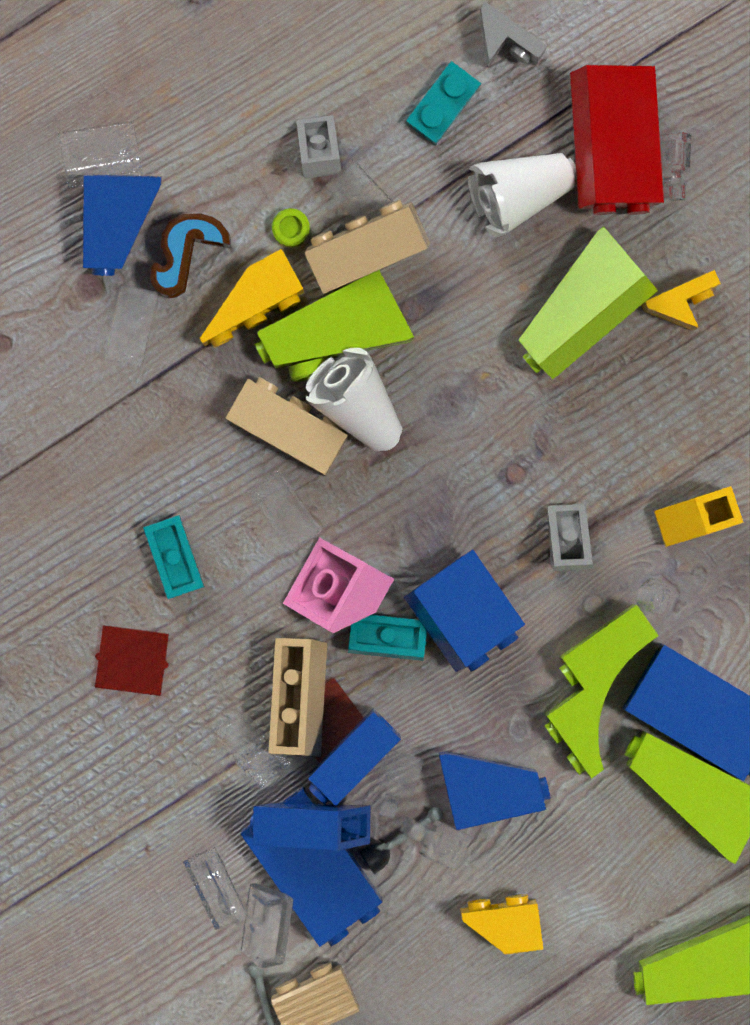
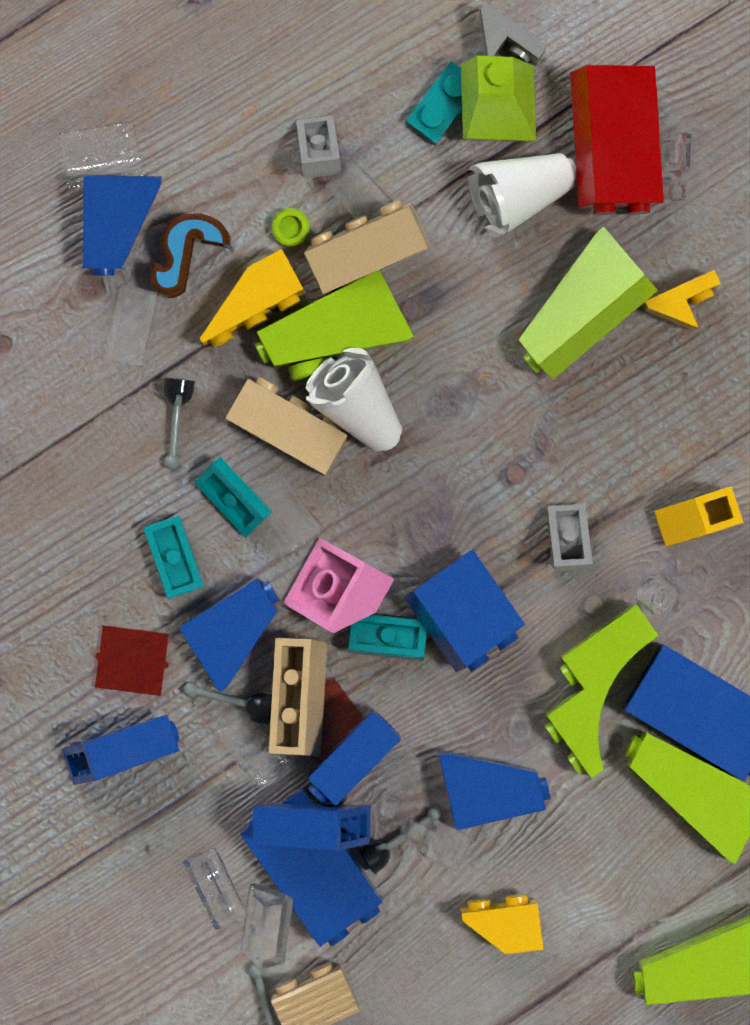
none -> blue slope [62,715,179,785]
none -> hinge [164,378,195,470]
none -> blue slope [179,578,280,693]
none -> hinge [184,683,272,725]
none -> teal plate [194,456,272,538]
none -> lime slope [461,55,536,142]

